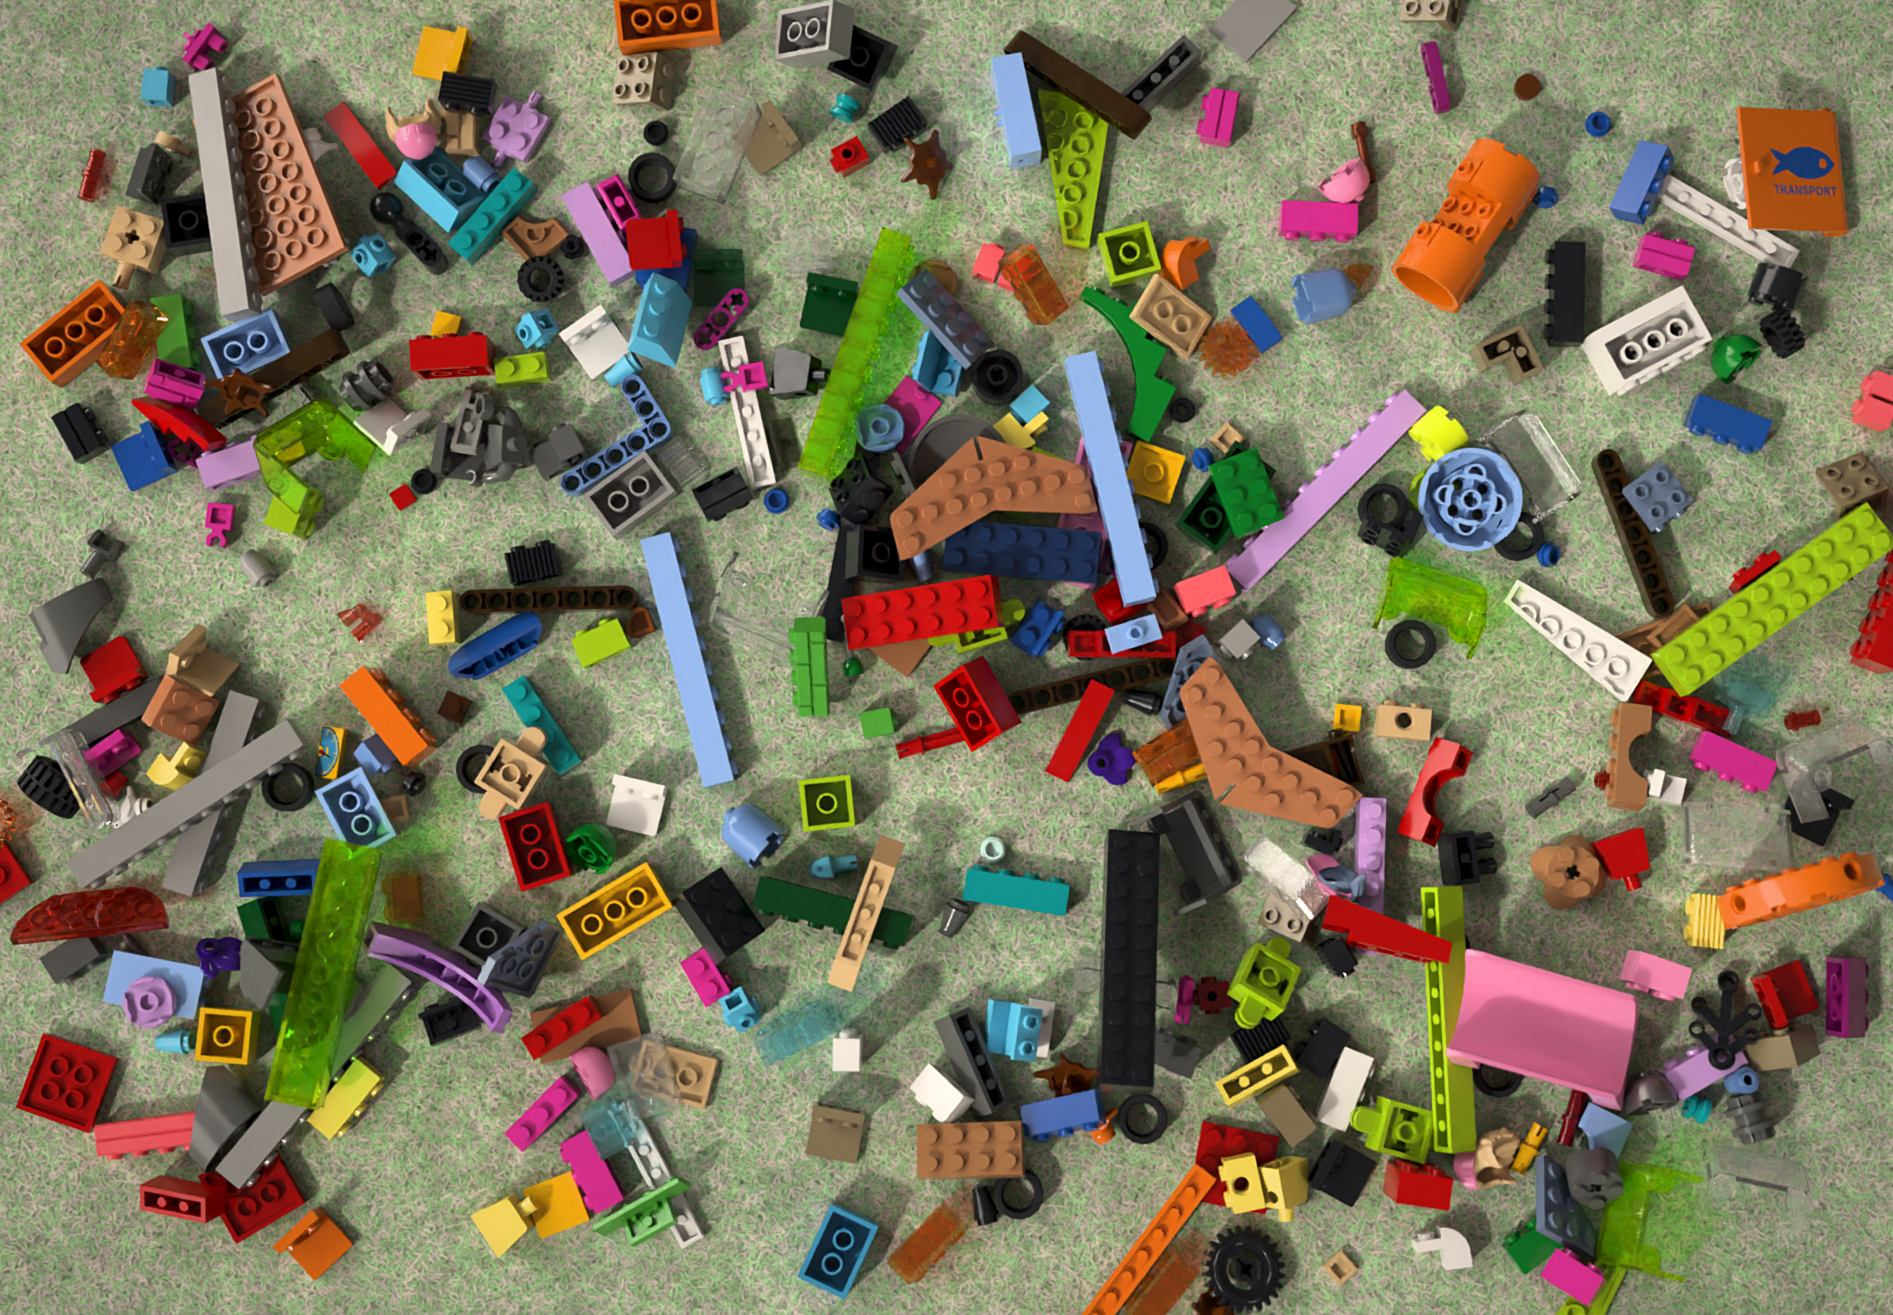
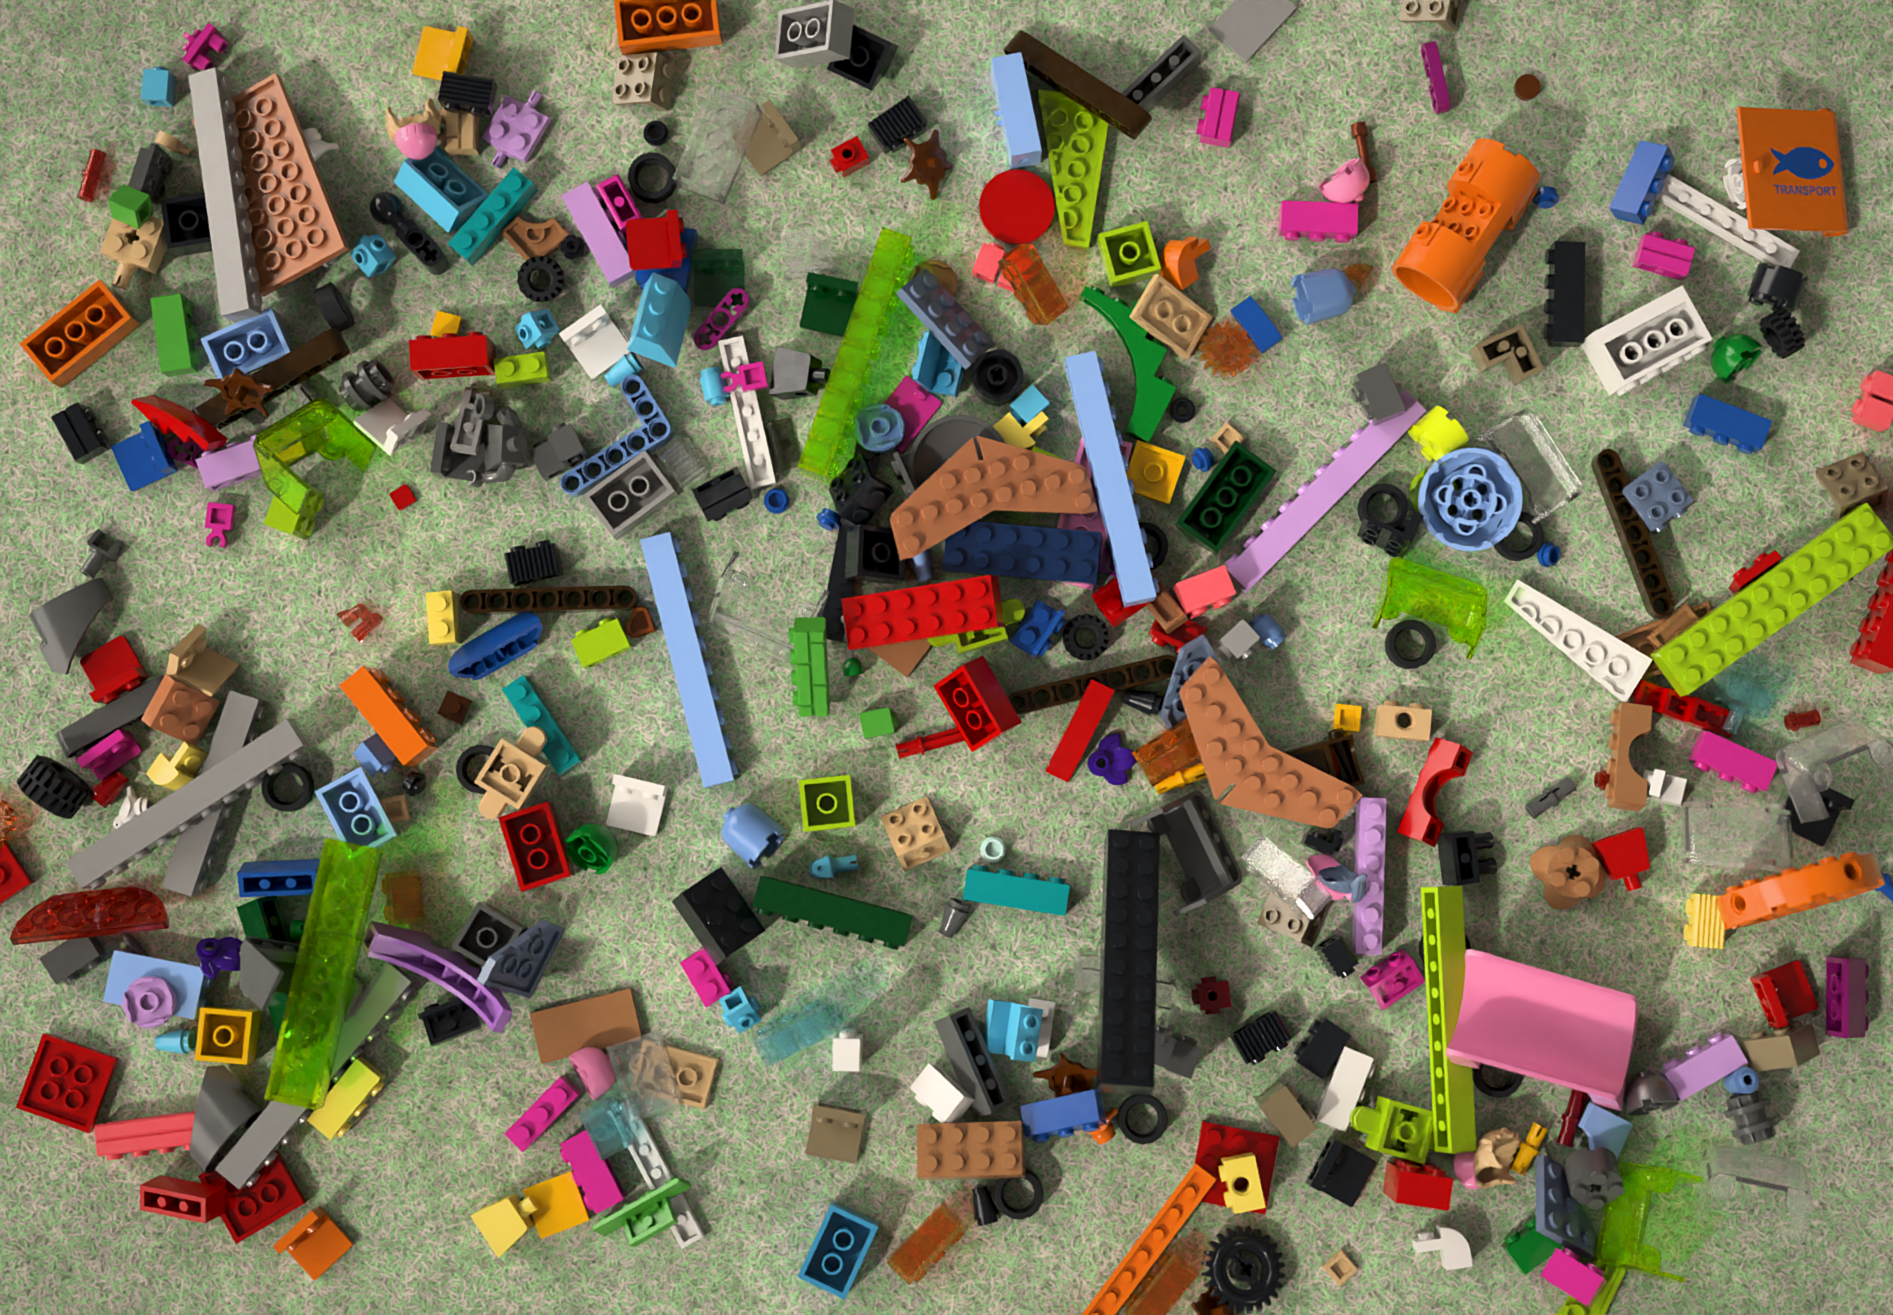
clear windscreen [16,728,121,847] -> none
clear orange brick [96,300,168,380] -> none
dark pink brick [144,358,206,409] -> none
light grey brick [238,549,276,588] -> none
slope [314,726,349,780] -> none
red slope [323,101,398,190] -> none
black plate [411,469,437,495] -> none
medium blue brick [463,156,501,193] -> none
red brick [520,994,605,1060] -> none
yellow brick [556,862,675,960] -> none
tan slope [827,835,905,992] -> none
teal wheel [830,93,860,124] -> none
red slope [1068,630,1176,658] -> none
light blue plate [1104,613,1162,654] -> none
dark pink axle [1174,975,1194,1024] -> none
green plate [1207,447,1285,538] -> none
light yellow brick [1215,1045,1300,1109] -> none
lime brick [1227,937,1302,1029] -> none
light yellow torso [1257,1156,1308,1222] -> none
red wedge [1322,895,1452,964] -> none
blue plate [1585,112,1611,137] -> none
bright pink brick [1619,950,1692,1002] -> none
teal wheel [1681,1093,1712,1124] -> none
black plant [1689,970,1762,1070] -> none
none -> bright green brick [108,184,154,229]
none -> tan bracket [881,797,951,872]
none -> red tile [979,169,1055,245]
none -> dark grey brick [1351,362,1406,426]
none -> dark pink bracket [1360,949,1426,1010]

